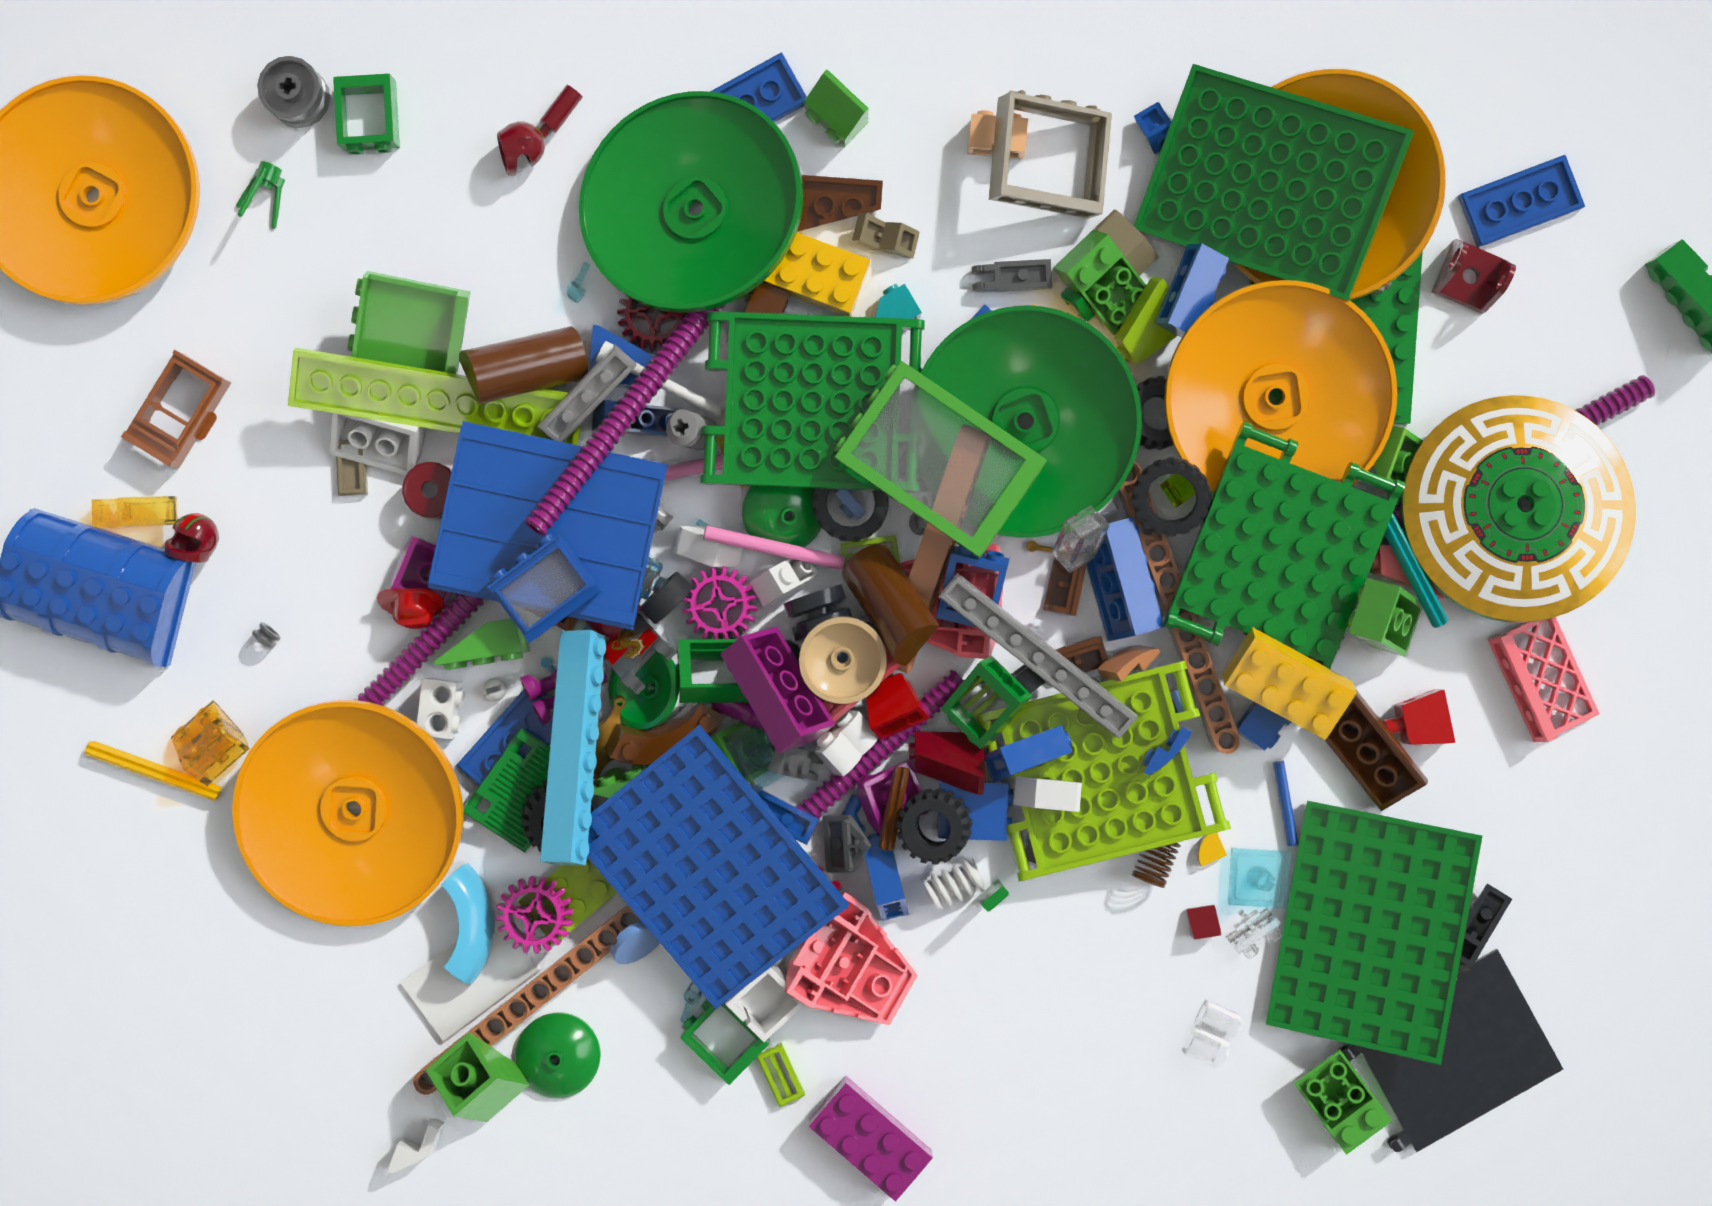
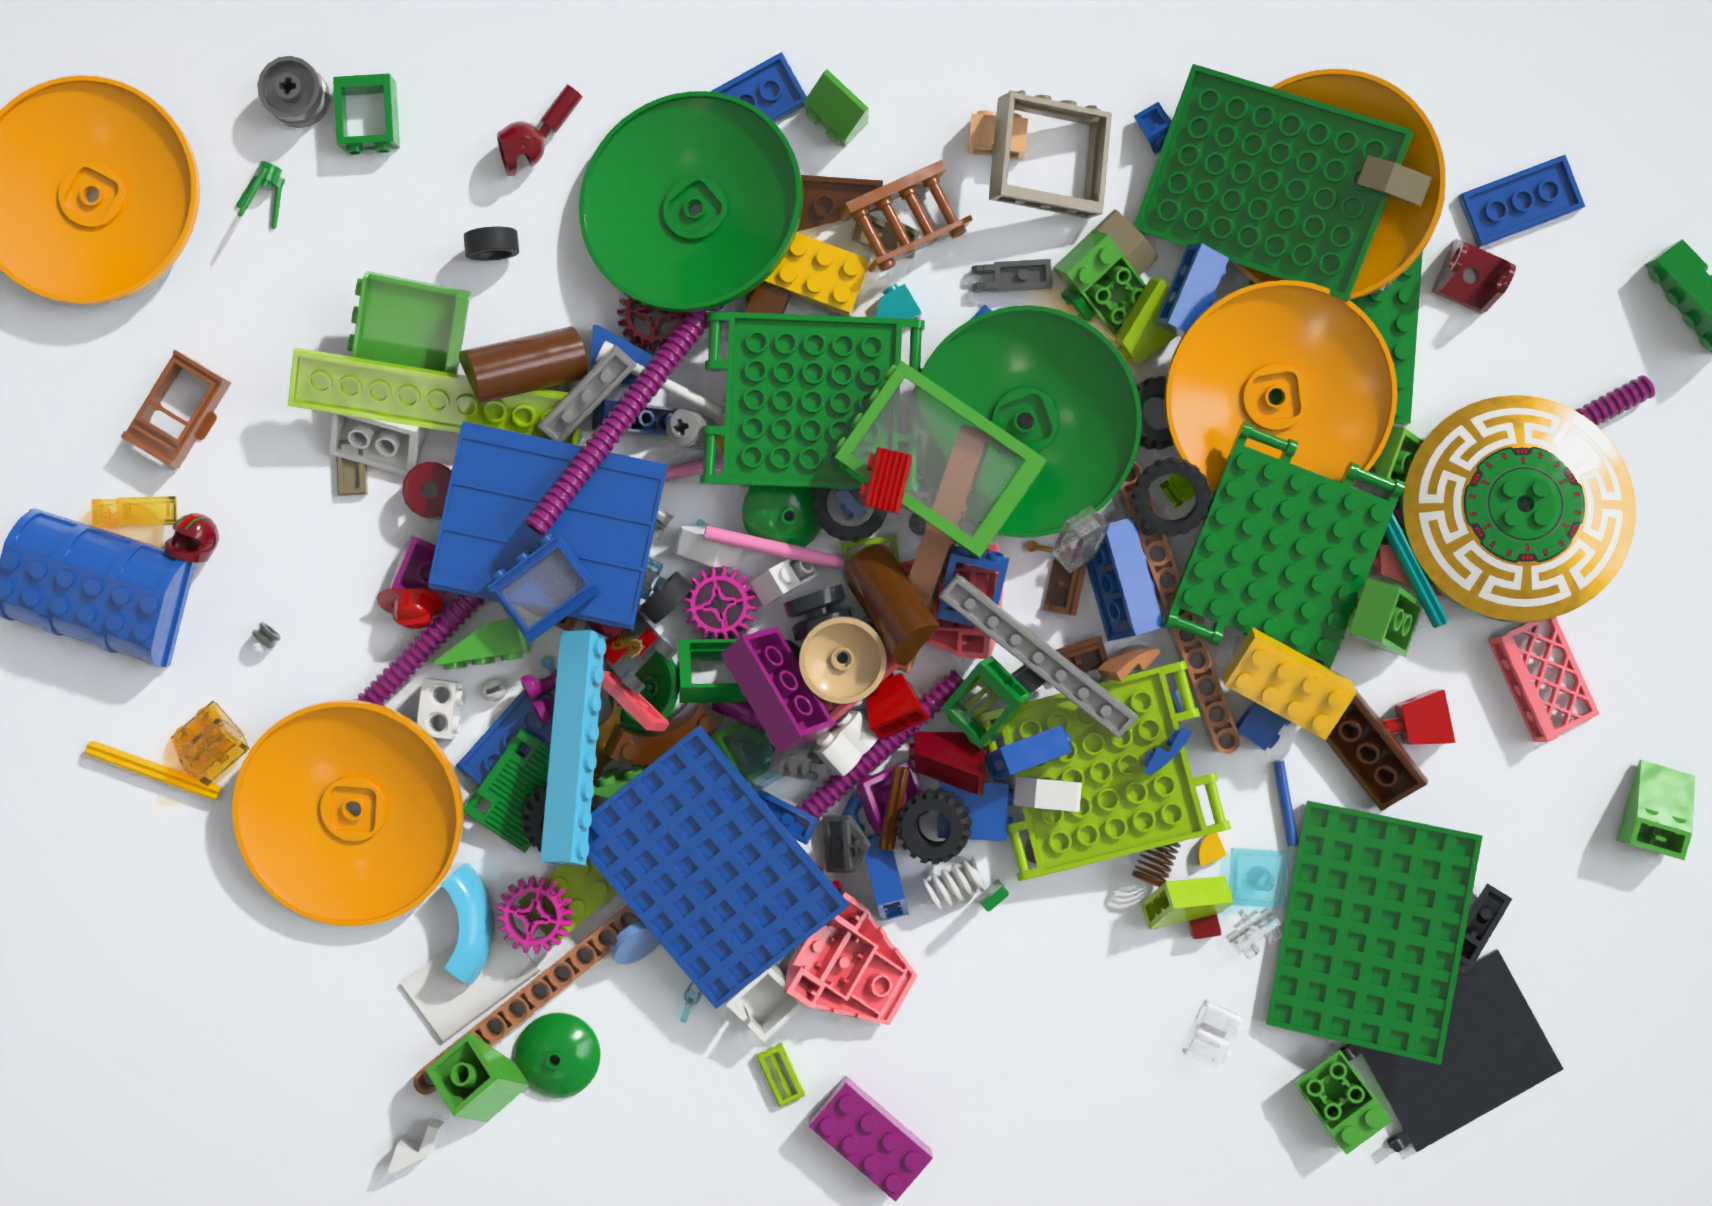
clear light blue hand [567,262,590,303] -> none
green window [680,1000,770,1085] -> none
none -> black tyre [463,226,519,261]
none -> coral tile [601,671,670,731]
none -> dark orange fence [838,160,973,273]
none -> red brick [859,447,913,515]
none -> lime slope [1141,876,1234,930]
none -> dark tan slope [1357,155,1432,206]
none -> slope [1616,759,1696,861]

